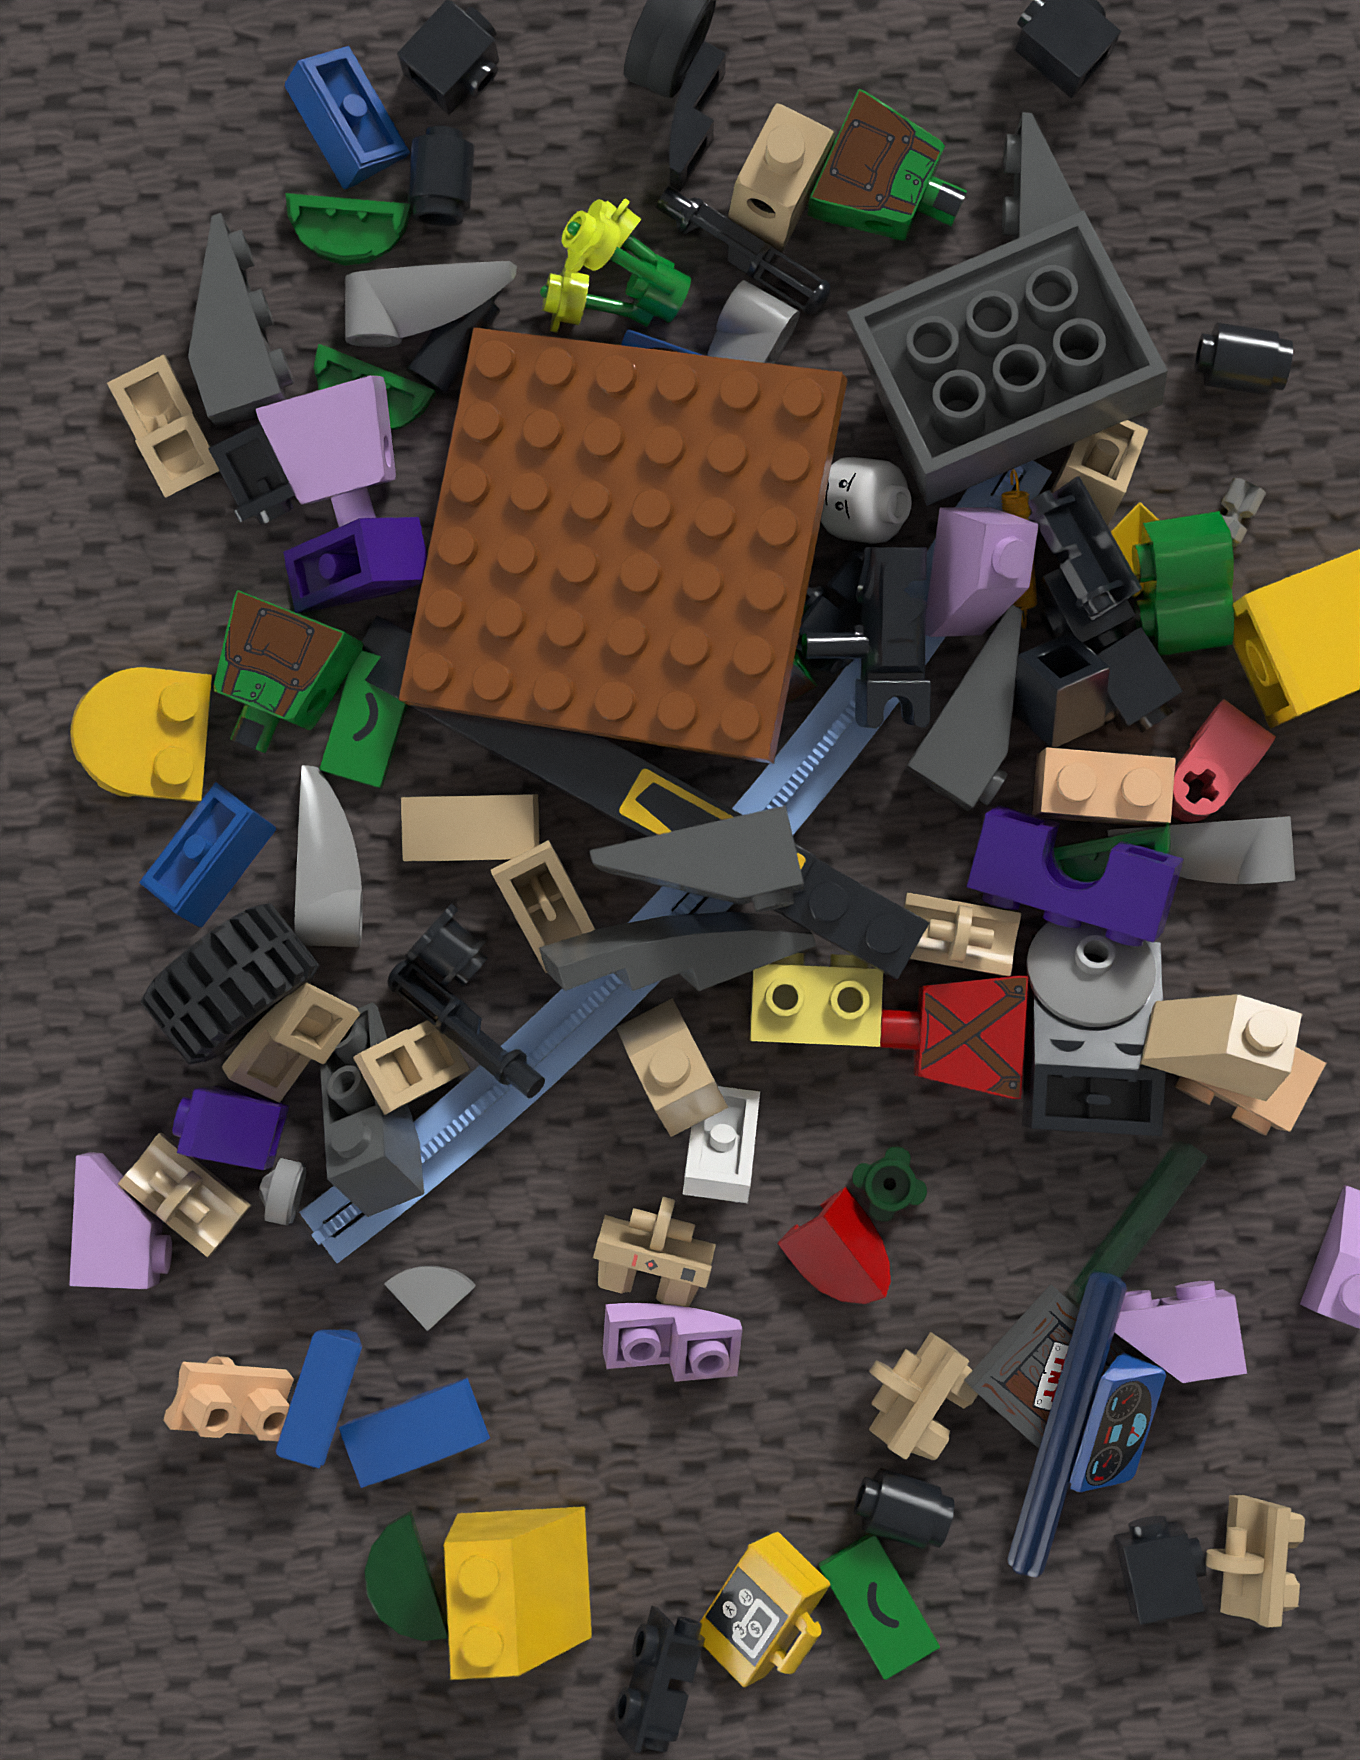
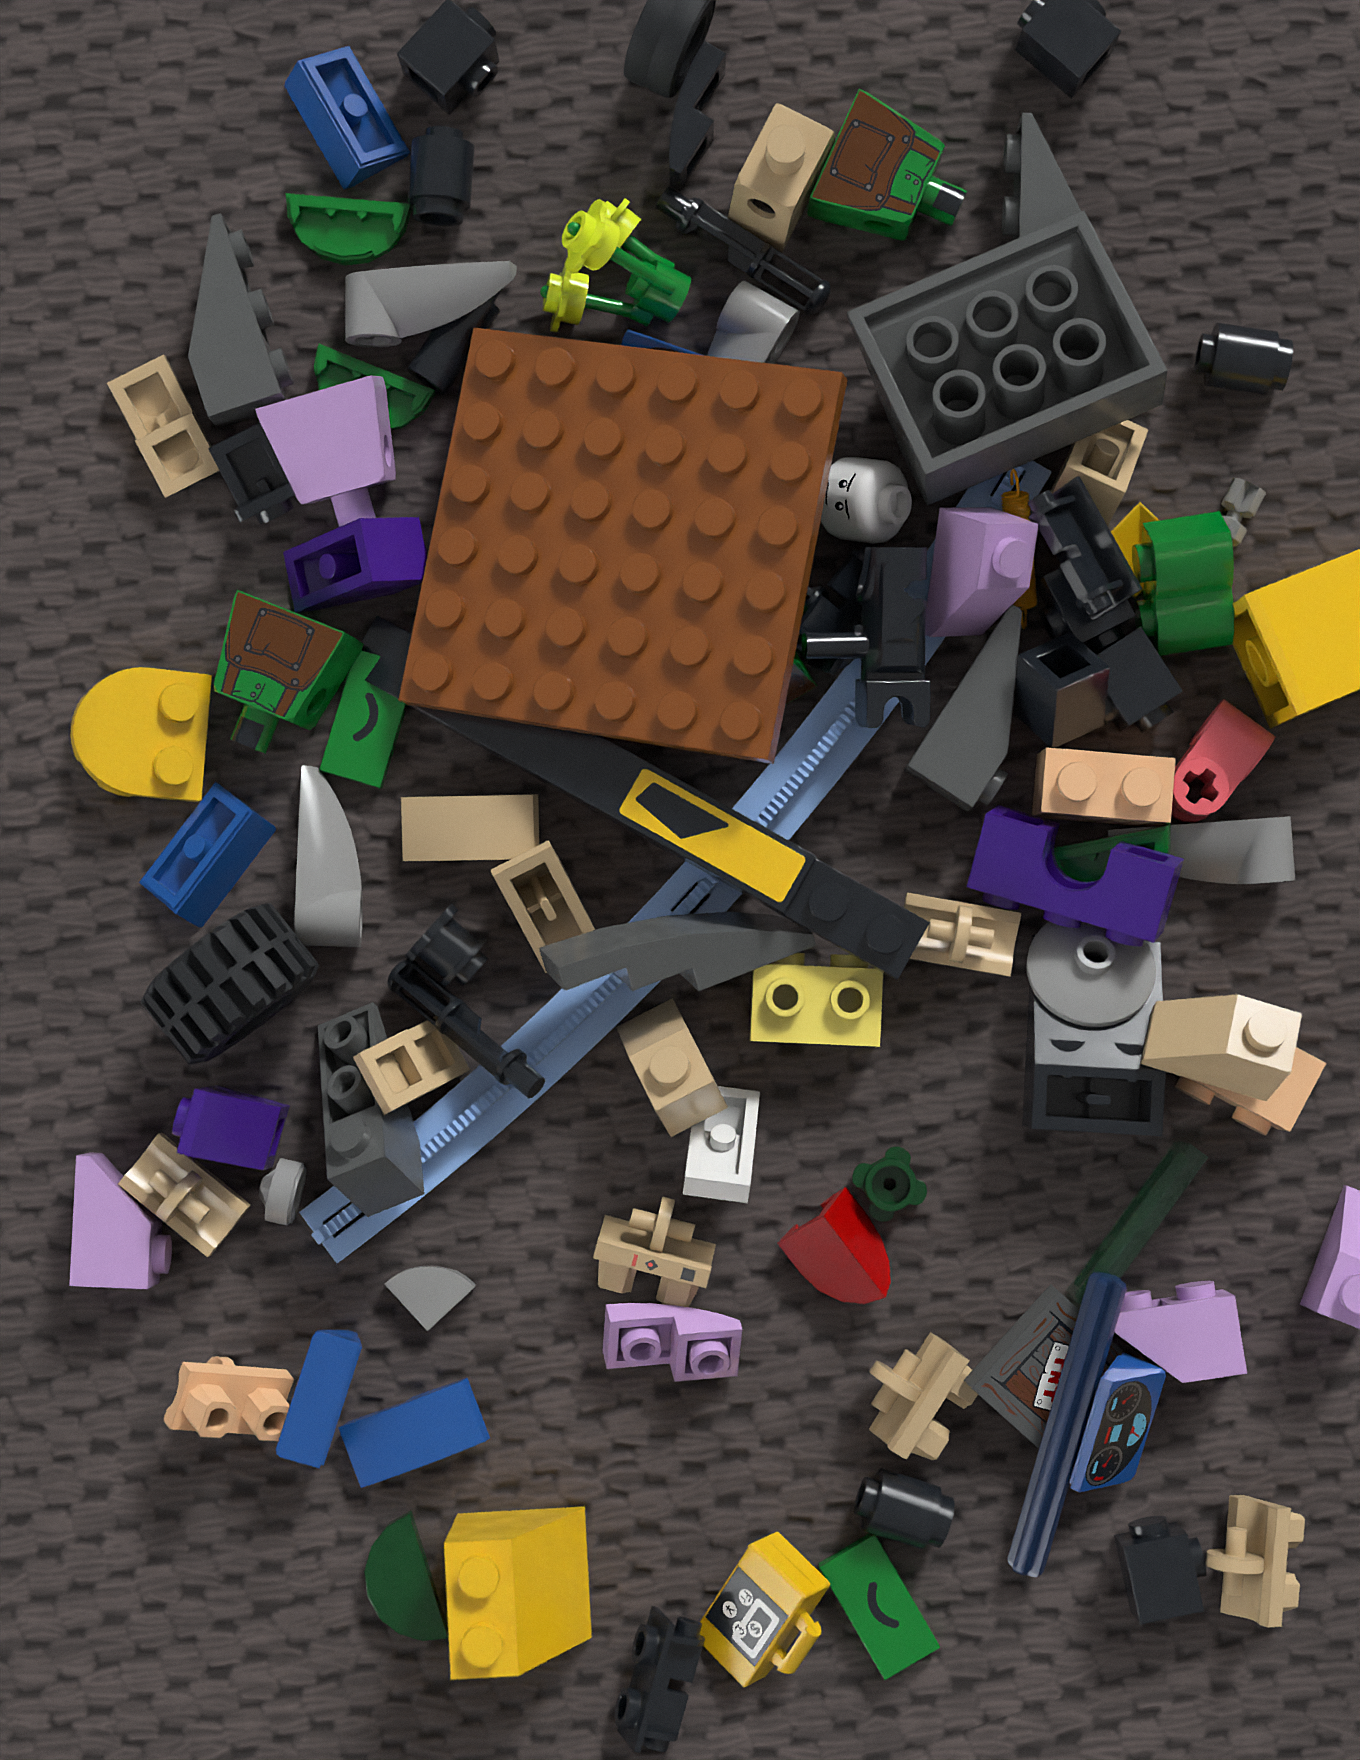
tan slope [222,982,360,1103] -> none
dark grey slope [590,805,805,912] -> none
red torso [879,976,1028,1099] -> none

